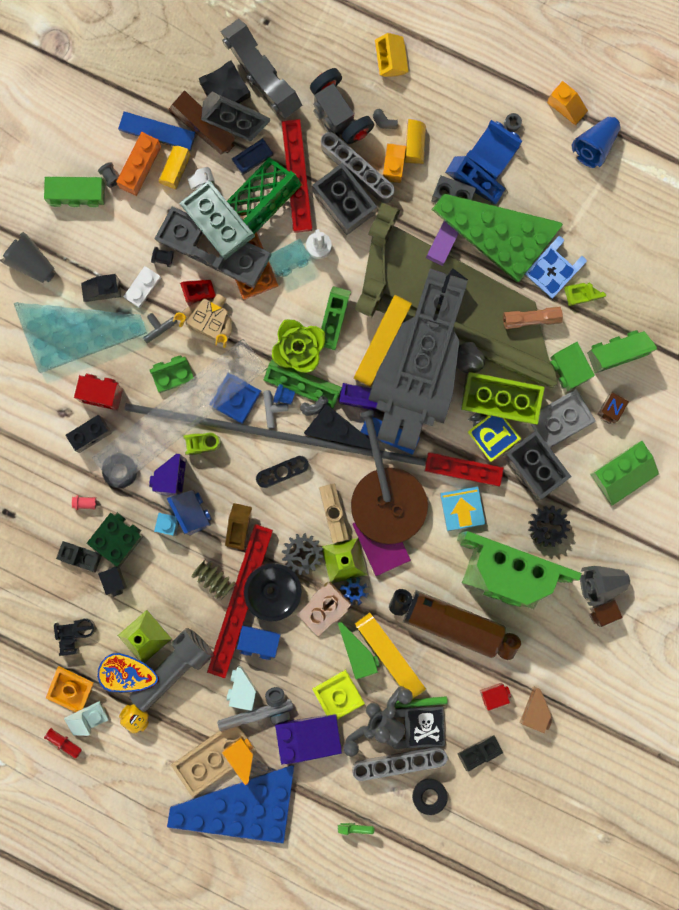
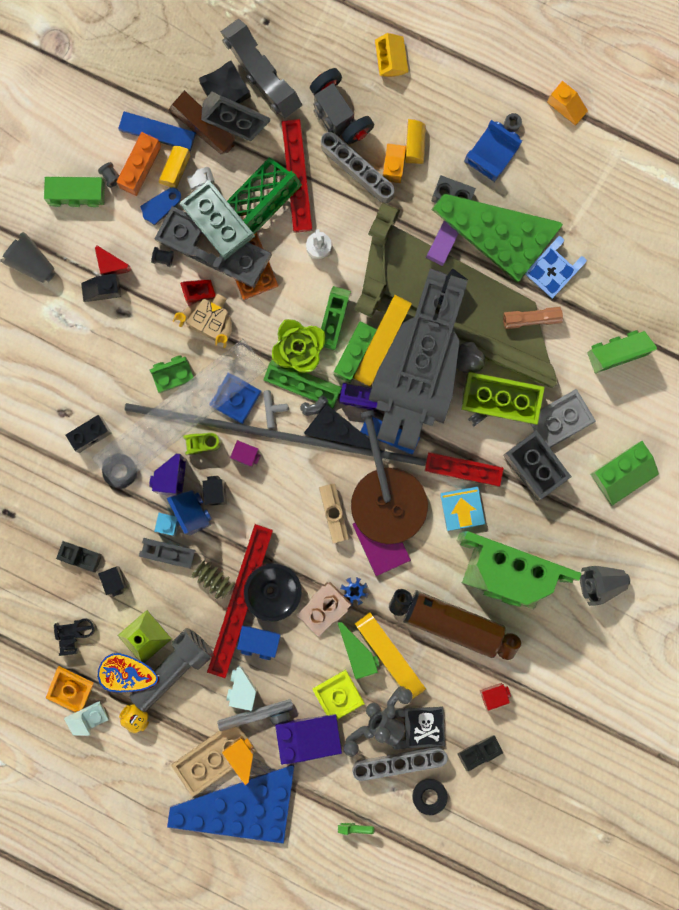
clear light blue wing [14,302,147,373] -> none
red axle [44,728,82,758] -> none
coral pin [72,495,97,510] -> none
red brick [74,373,123,411] -> none
dark green brick [86,512,144,567] -> none
white plate [123,266,161,308] -> none
dark grey piece [143,313,177,343] -> none
pearl gold slope [225,503,252,550] -> none
dark blue tile [232,138,274,176] -> none
black beam [256,456,309,488] -> none
dark grey tile [265,687,285,707] -> none
clear light blue bracket [269,239,311,277] -> none
blue piece [273,384,295,405] -> none
dark grey gear [282,533,323,575] -> none
dark grey brick [312,163,377,235] -> none
lime slope [322,538,368,584] -> none
dark grey arm [373,109,398,129] -> none
bright green bar [394,696,447,709] -> none
blue slope [445,156,506,204] -> none
piece [468,415,521,462] -> none
medium nougat slope [520,686,552,733] -> none
black gear [528,505,570,547] -> none
bright green slope [550,342,595,391] -> none
lime slope [564,282,606,306] -> none
blue cone [571,117,621,168] -> none
reddish brown brick [590,599,623,627] -> none
reddish brown brick [598,392,629,424] -> none
none -> red slope [95,245,131,275]
none -> dark grey plate [139,538,196,569]
none -> blue piece [140,188,181,225]
none -> black brick [202,476,227,506]
none -> magenta brick [230,440,261,468]
none -> bright green brick [334,321,377,383]

